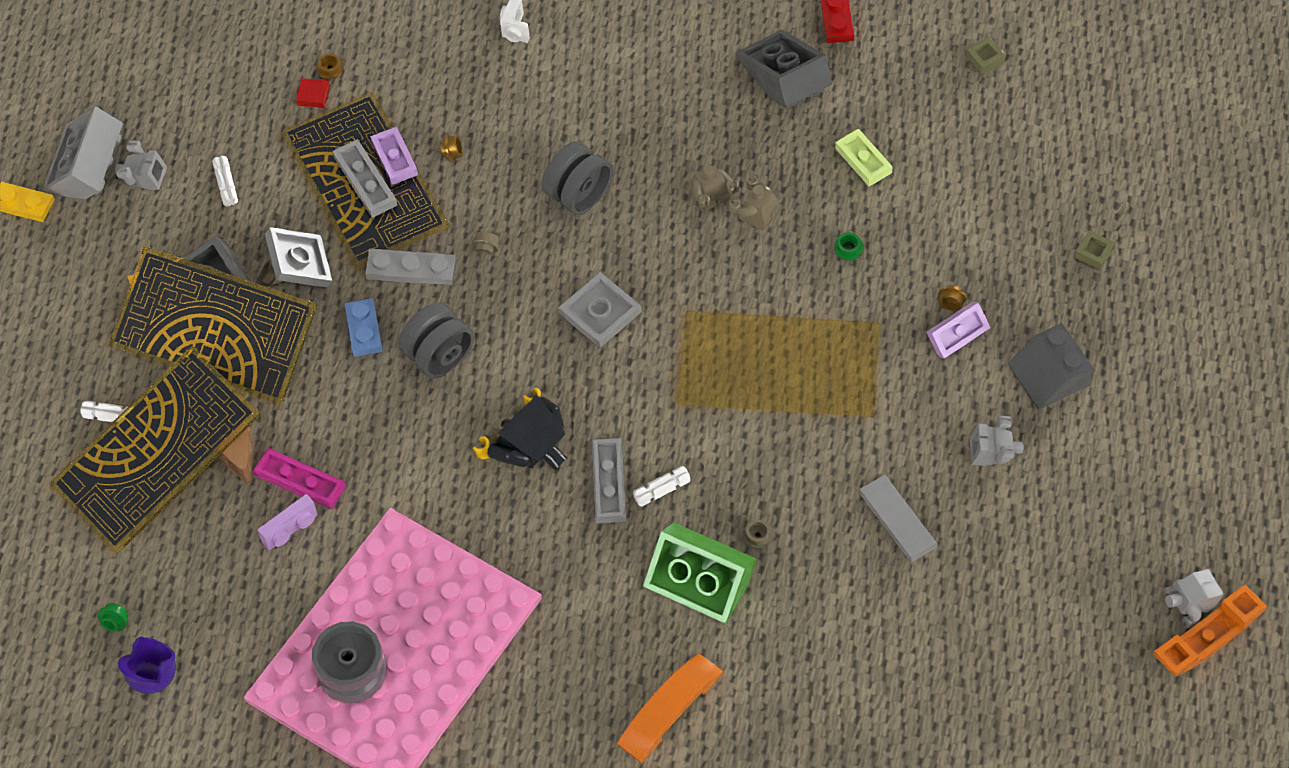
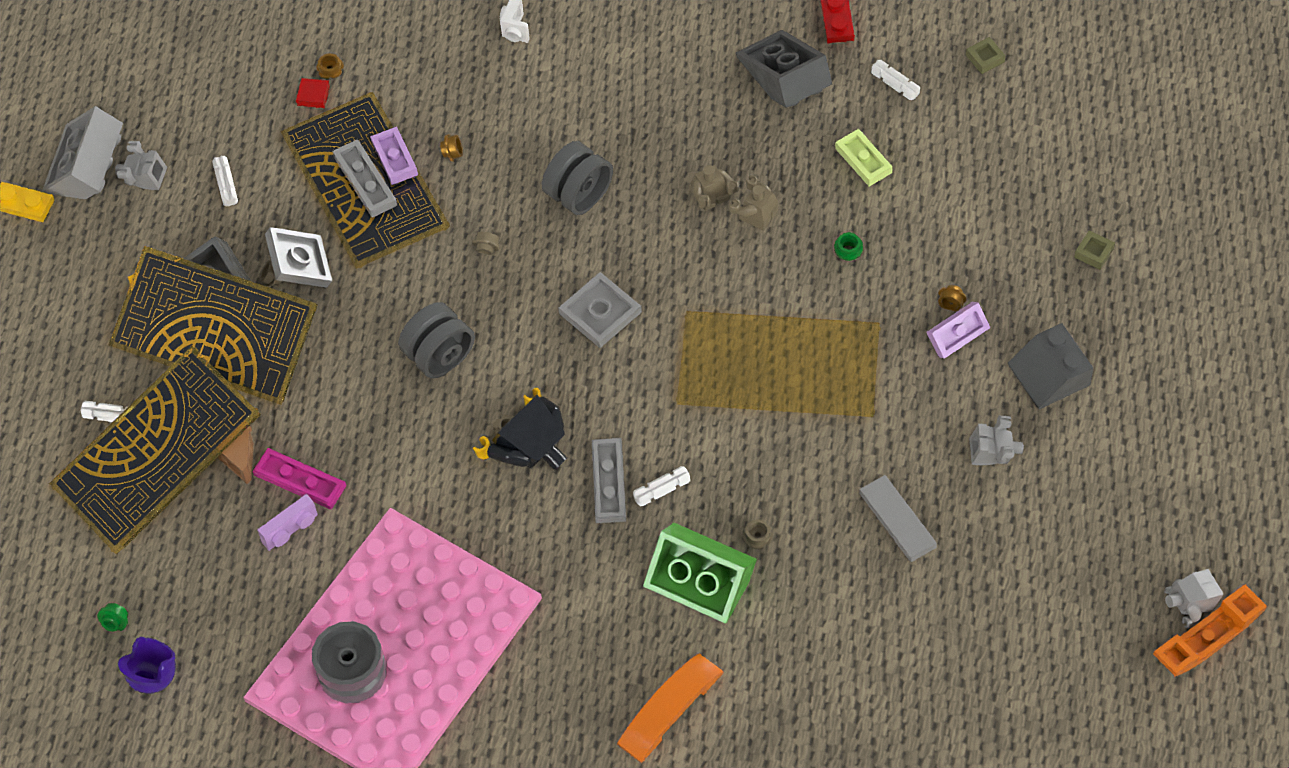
medium blue plate [344,298,383,357] -> none
light grey plate [366,249,456,285] -> none
none -> white axle [871,60,920,100]

